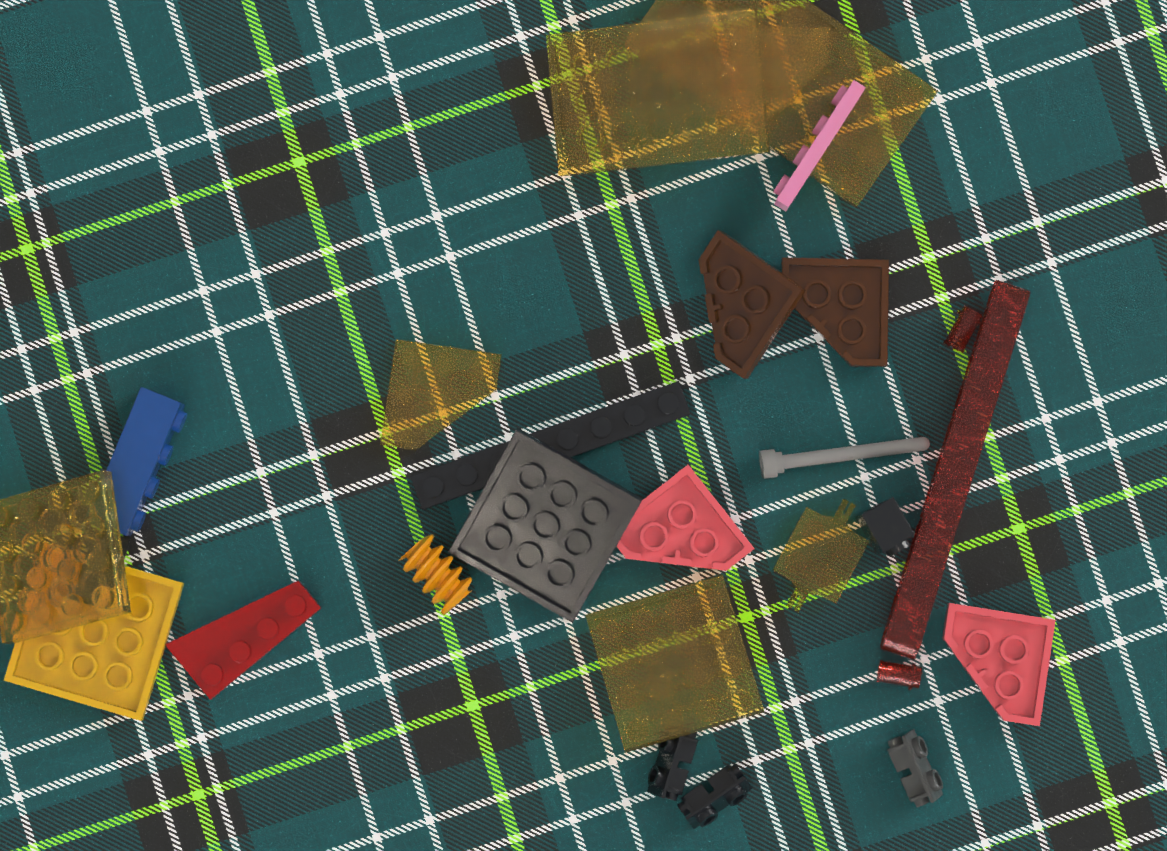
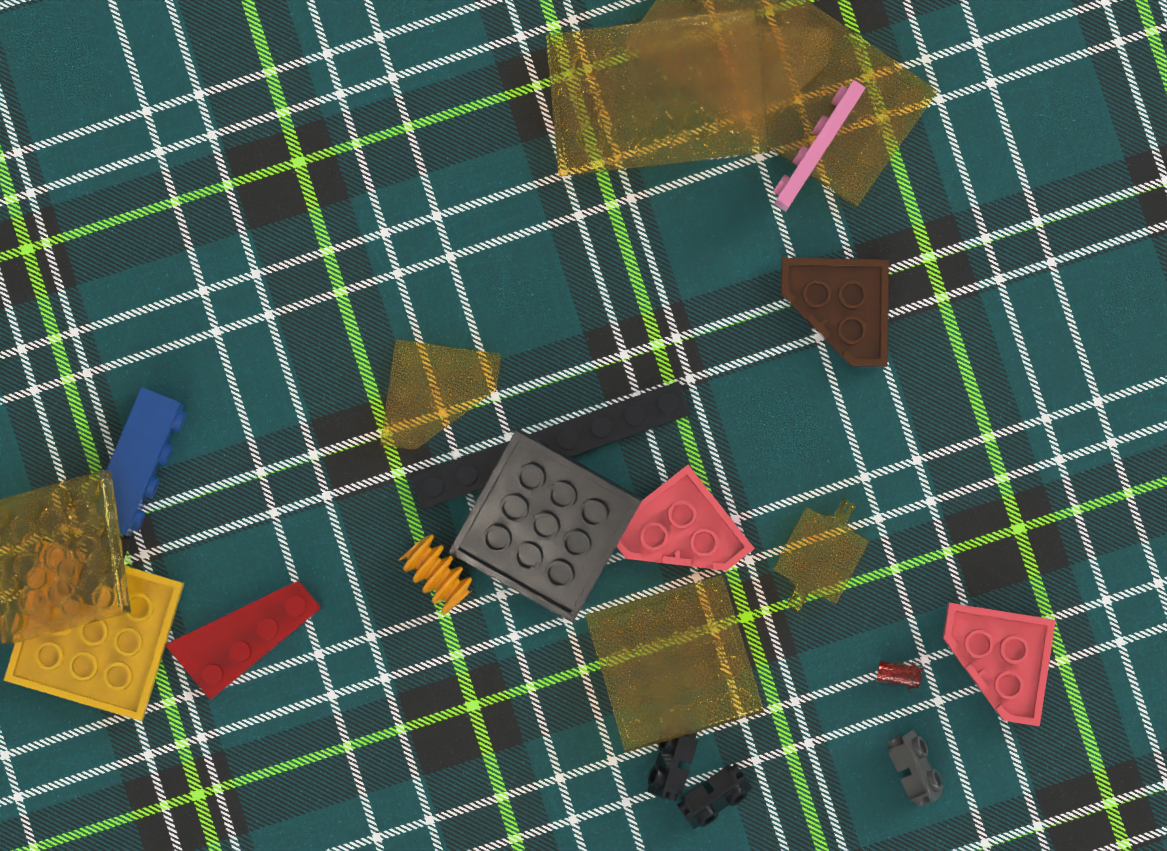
reddish brown plate [699,230,806,379] -> none
light grey piece [759,437,930,479] -> none
black brick [855,497,915,556] -> none
clear red beam [880,280,1030,660] -> none
clear red pin [943,305,983,353] -> none

